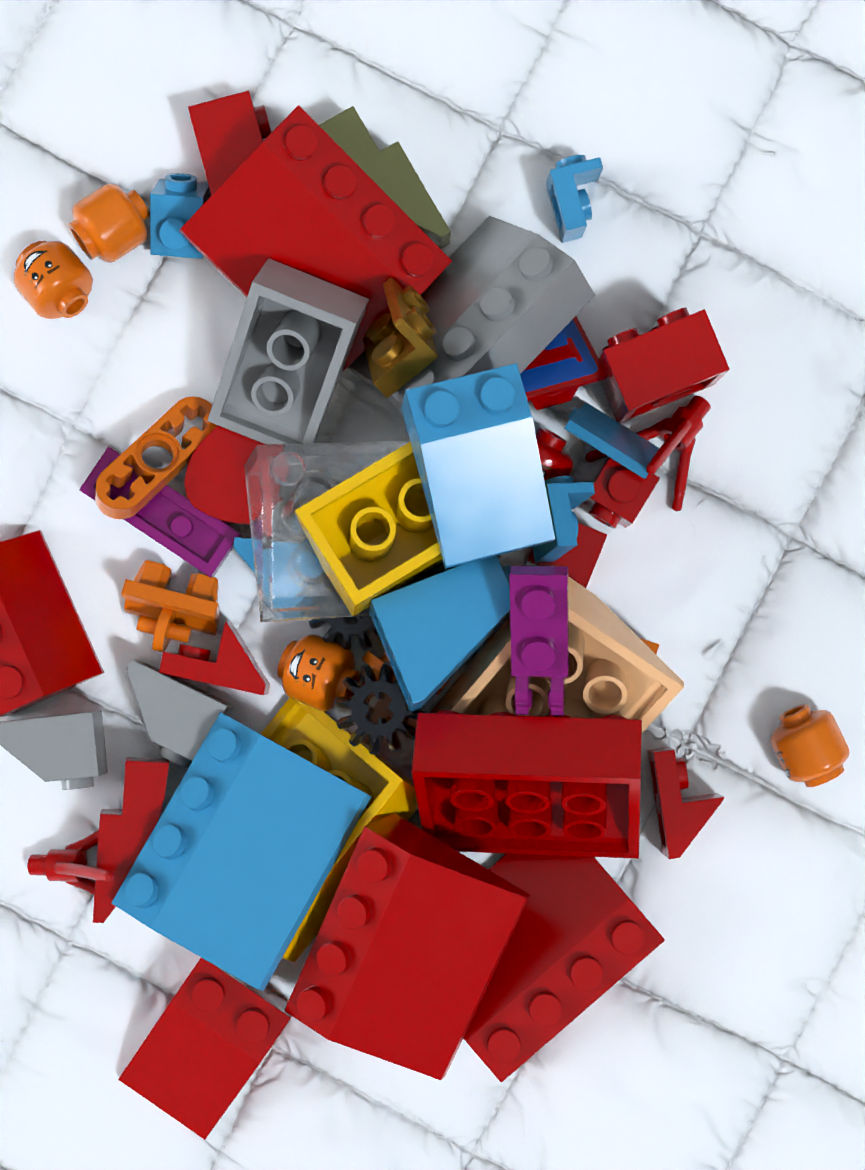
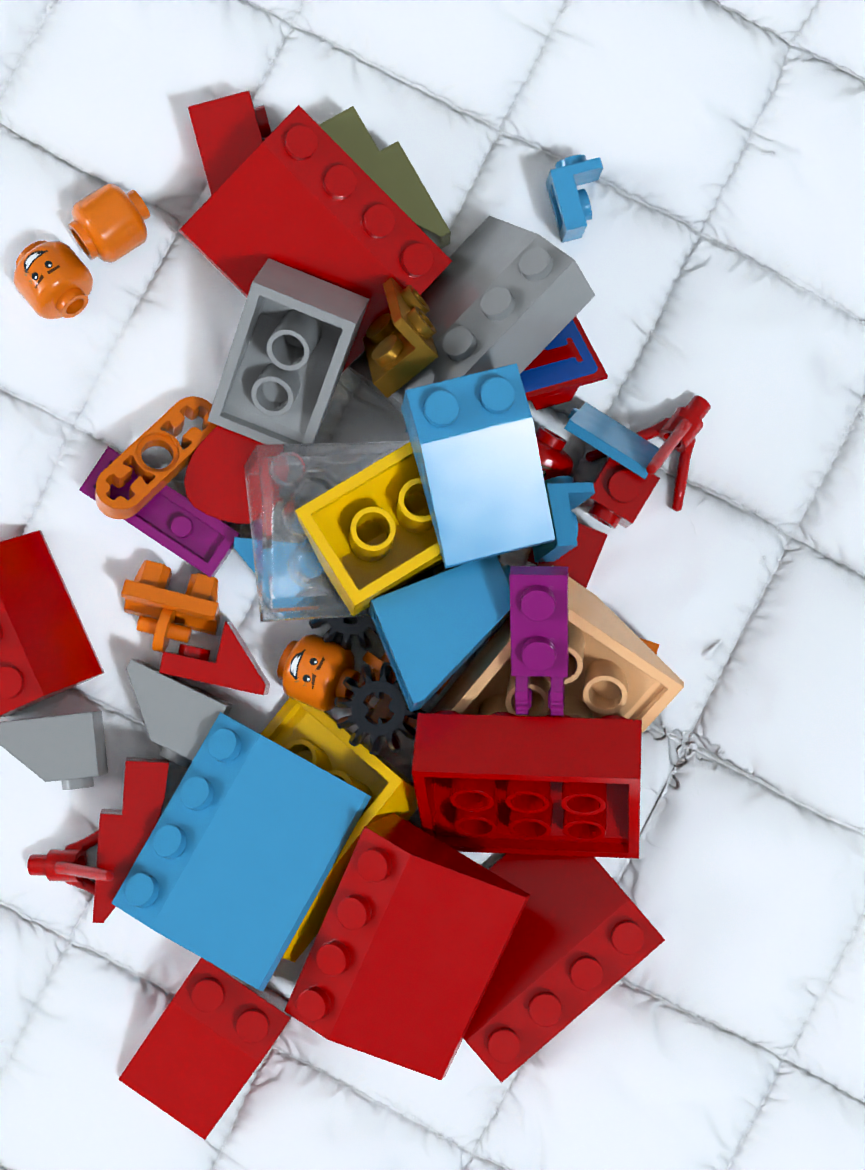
dark azure bracket [150,173,210,259] -> none
red brick [599,307,730,423] -> none
red slope [647,747,724,859] -> none
orange head [770,704,850,787] -> none

